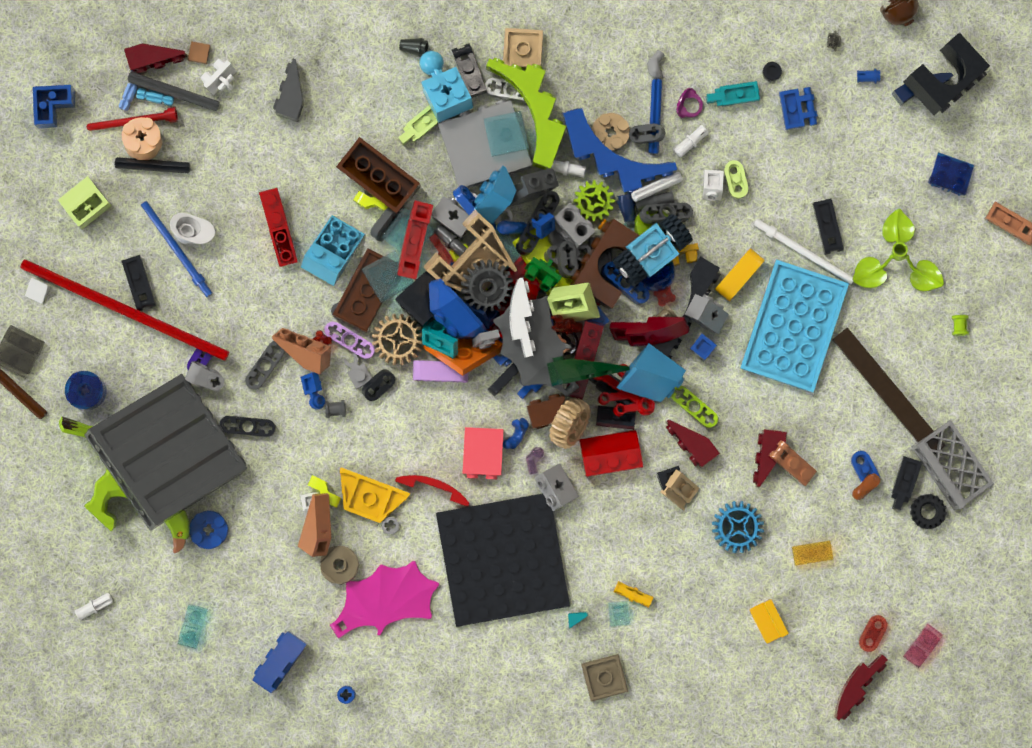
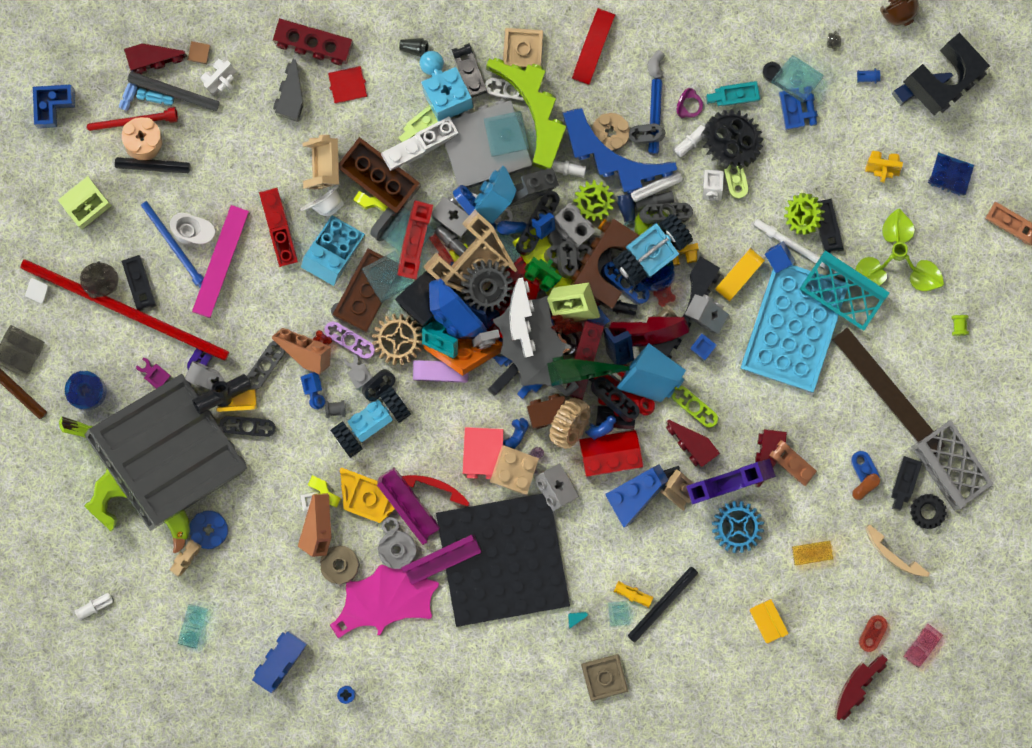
none -> clear smoke plate [80,261,119,298]
none -> magenta plate [136,357,171,389]
none -> tan plate [170,539,202,577]
none -> dark pink tile [192,205,249,318]
none -> black piece [192,374,251,414]
none -> yellow panel [216,389,257,412]
none -> dark red brick [273,18,353,66]
none -> white piece [300,185,344,216]
none -> tan panel [302,135,339,190]
none -> red piece [328,66,367,104]
none -> plate [330,386,411,458]
none -> magenta fence [377,467,440,545]
none -> light grey plate [378,530,416,569]
none -> white slope [381,117,458,171]
none -> magenta fence [401,535,482,585]
none -> tan plate [490,445,539,495]
none -> red slope [572,8,616,85]
none -> blue piece [585,416,616,440]
none -> black beam [591,377,640,422]
none -> dark blue panel [603,328,634,365]
none -> blue wedge [605,464,668,528]
none -> black pin [612,299,638,317]
none -> black axle [628,567,698,642]
none -> dark purple arch [686,459,776,505]
none -> black gear [702,109,764,170]
none -> blue panel [765,241,795,273]
none -> clear light blue plate [771,55,824,103]
none -> lime gear [784,193,825,235]
none -> teal fence [799,250,890,331]
none -> yellow hips [865,151,903,183]
none -> tan slope [865,525,930,577]

